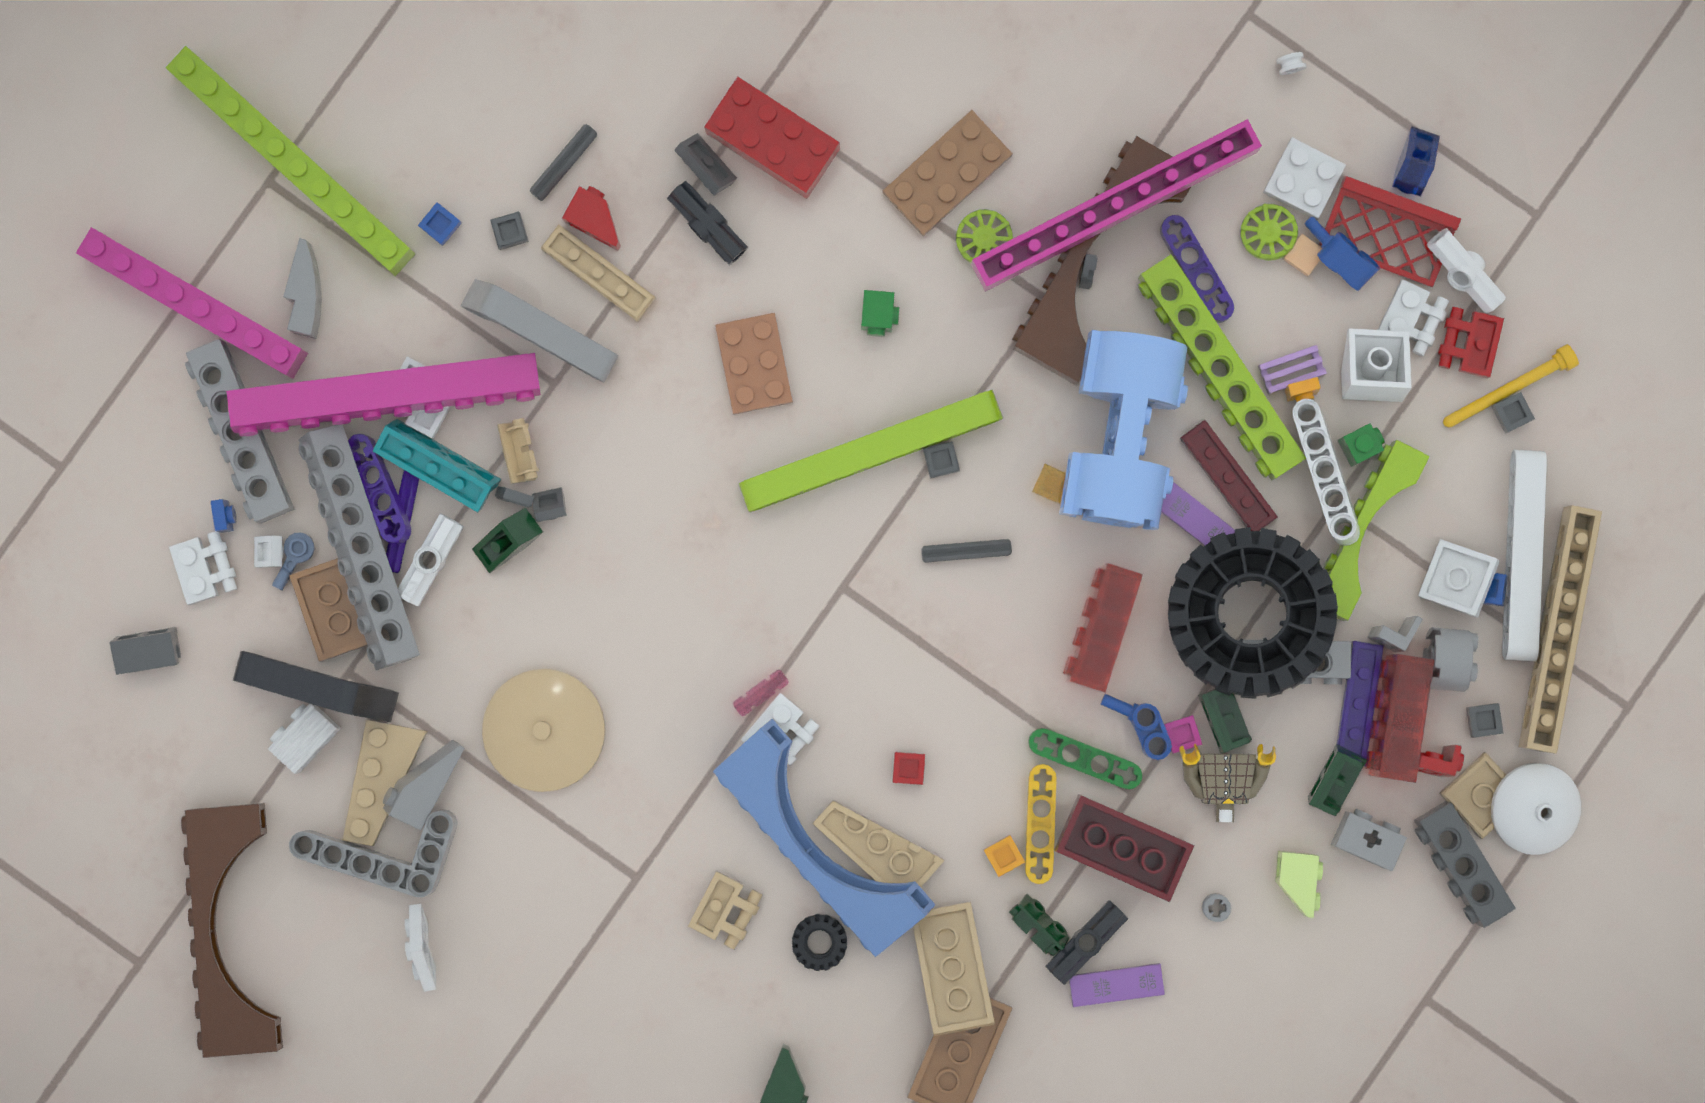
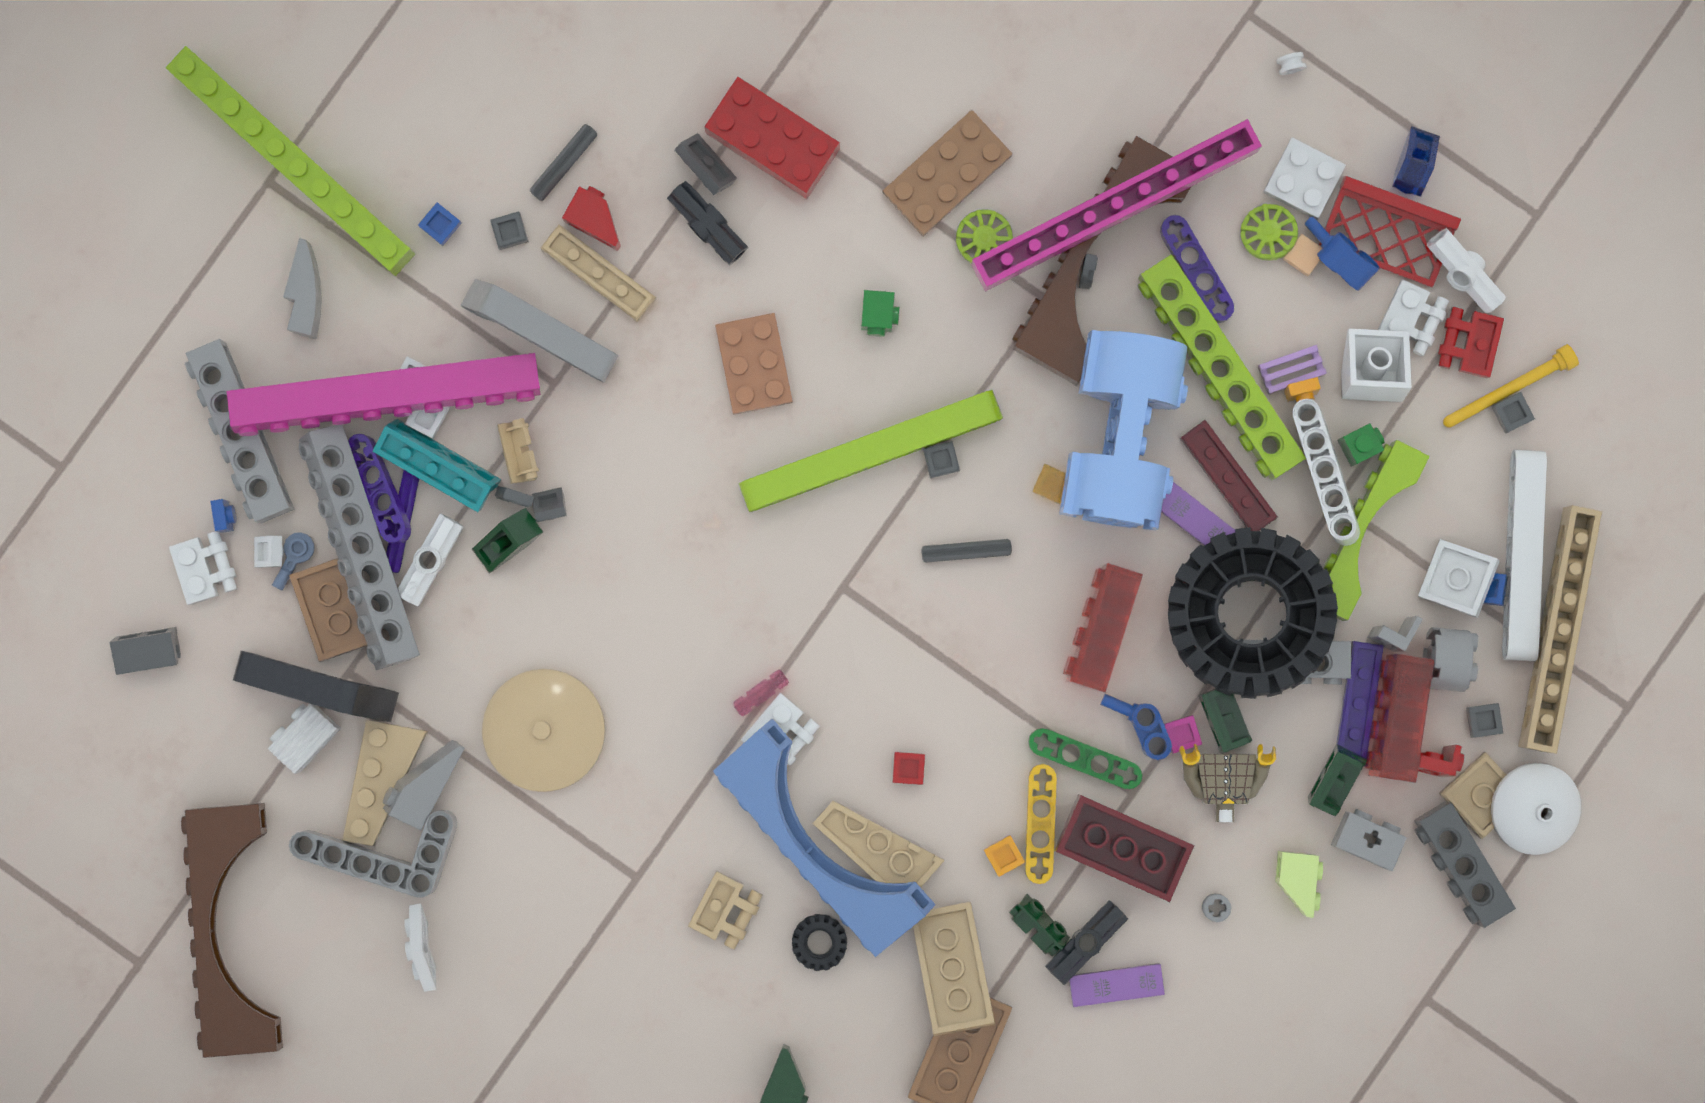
dark pink brick [76,227,308,379] -> none

